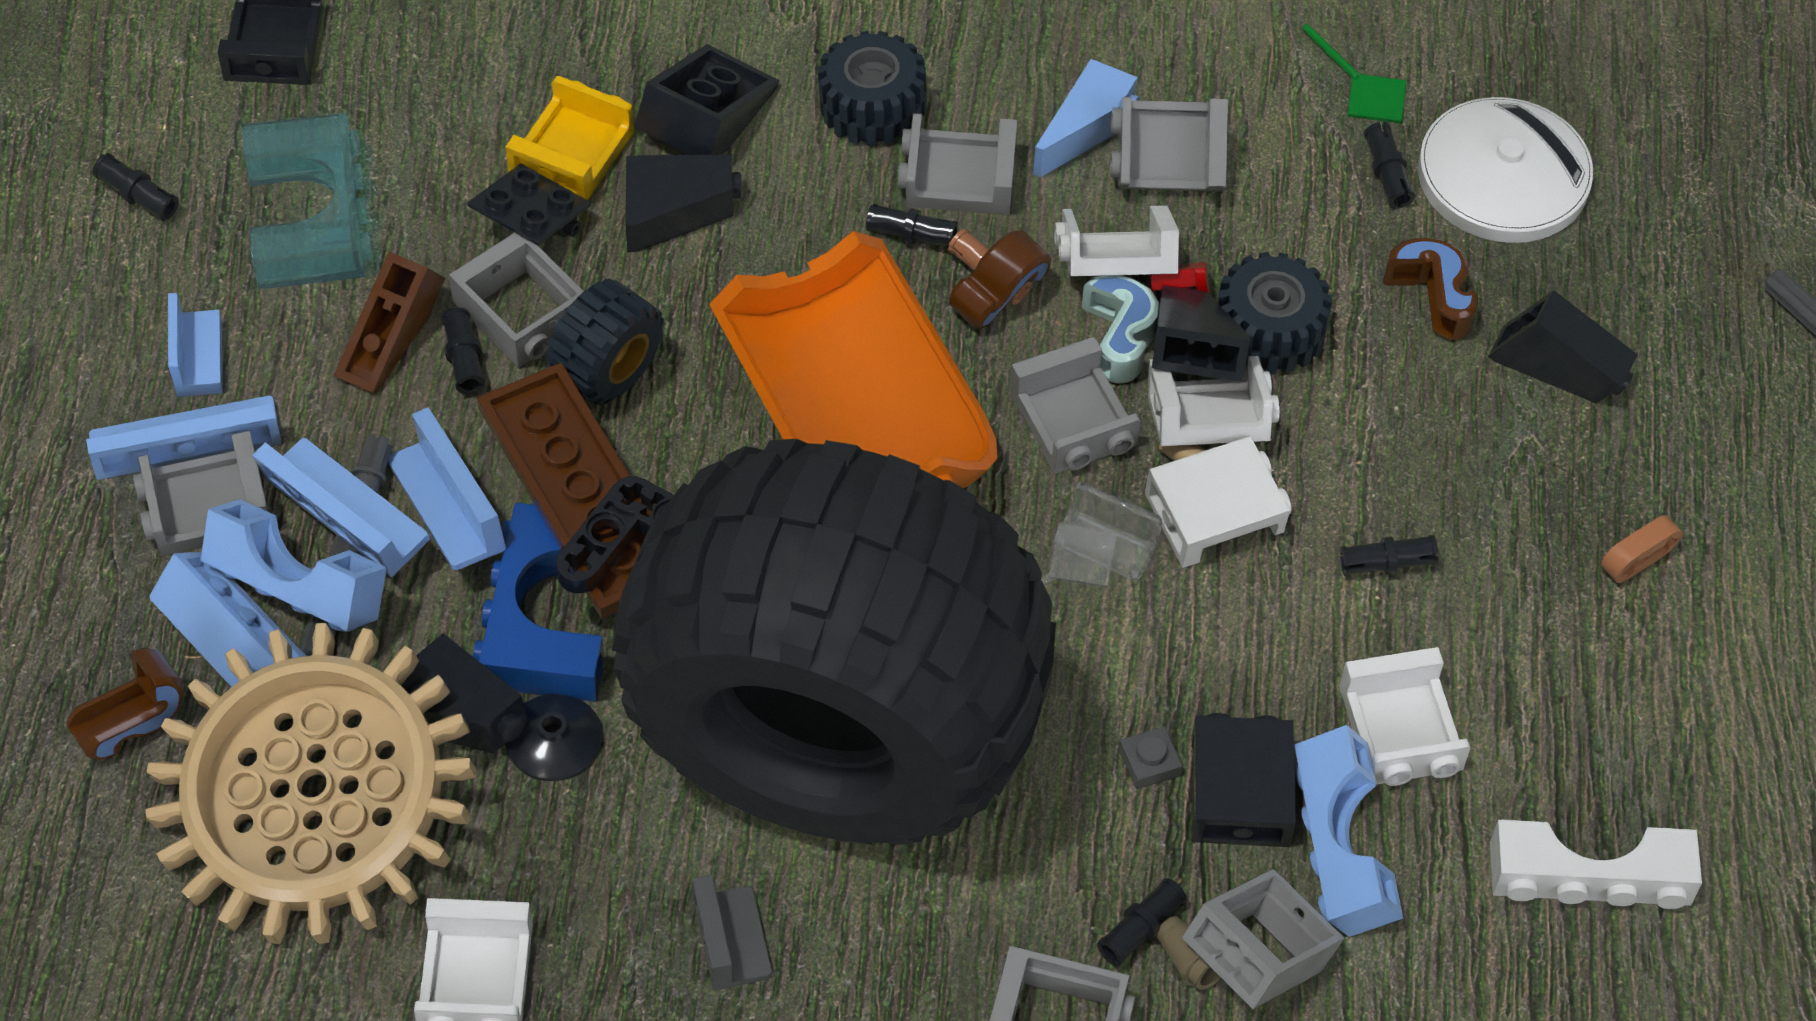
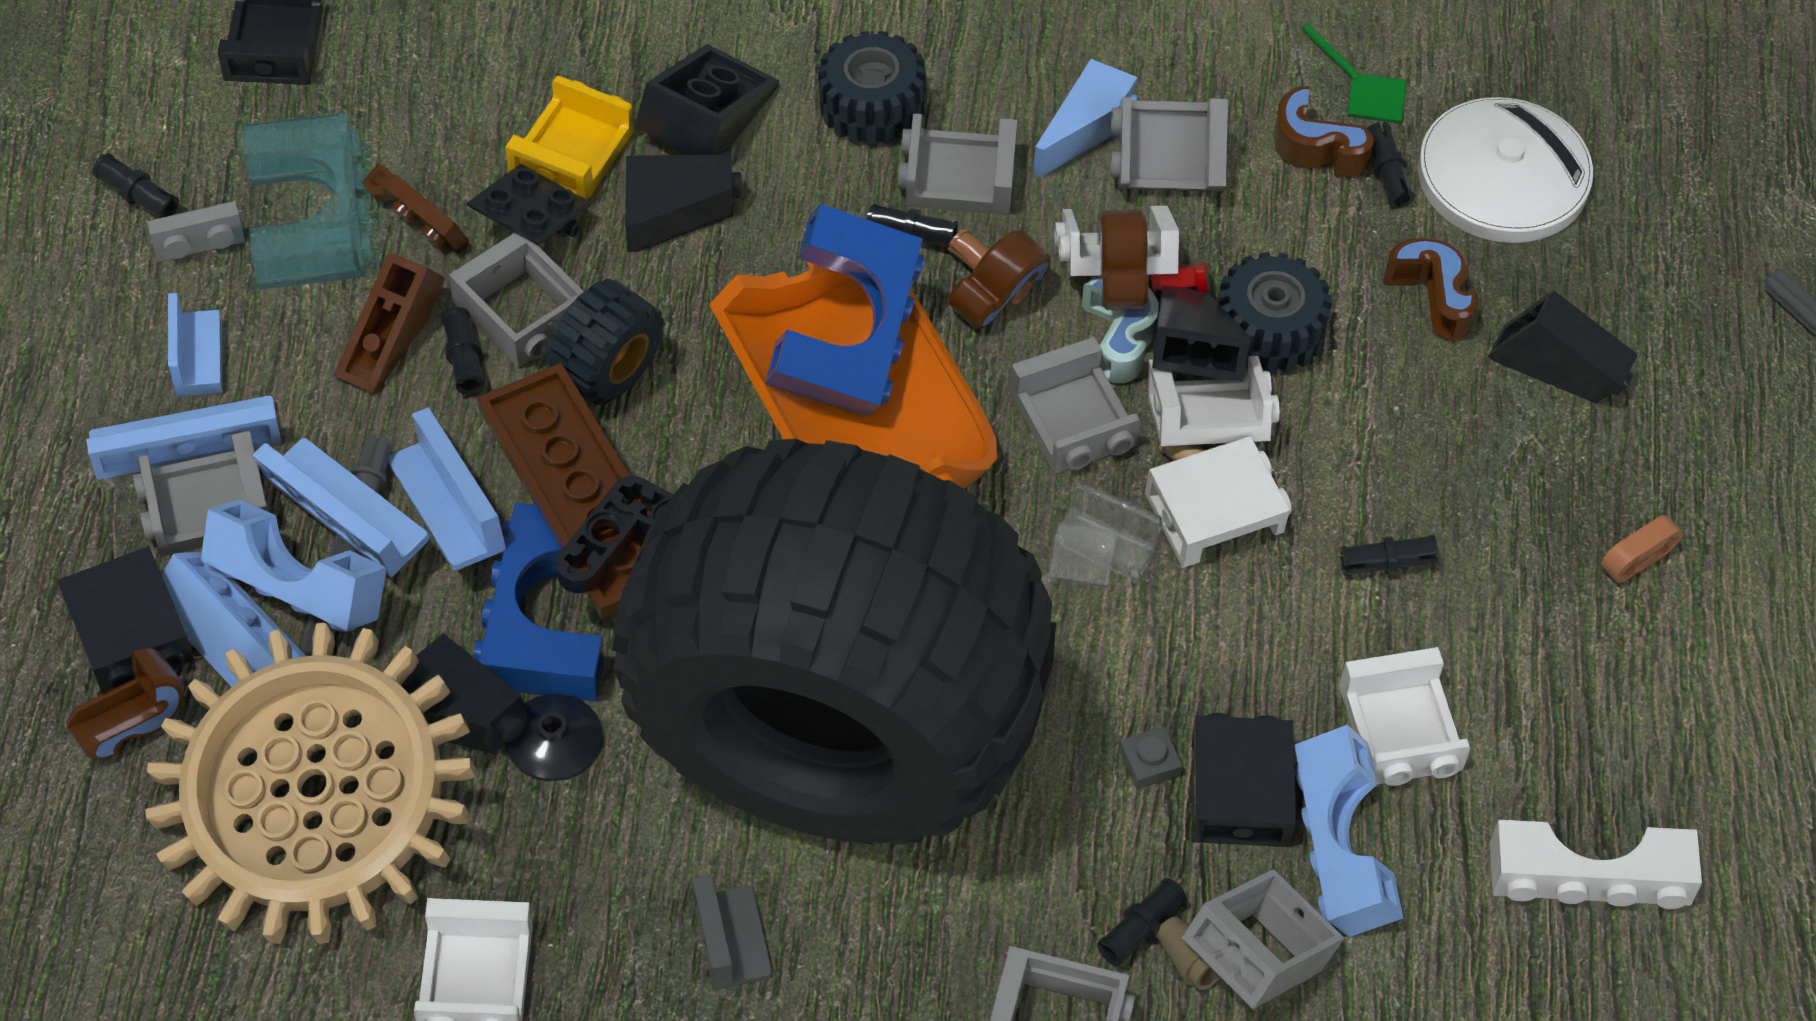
none -> black panel [57,546,194,694]
none -> light grey plate [147,201,245,262]
none -> reddish brown hinge [361,163,468,254]
none -> blue arch [765,204,924,417]
none -> reddish brown animal [1097,210,1149,310]
none -> reddish brown animal [1273,86,1374,177]

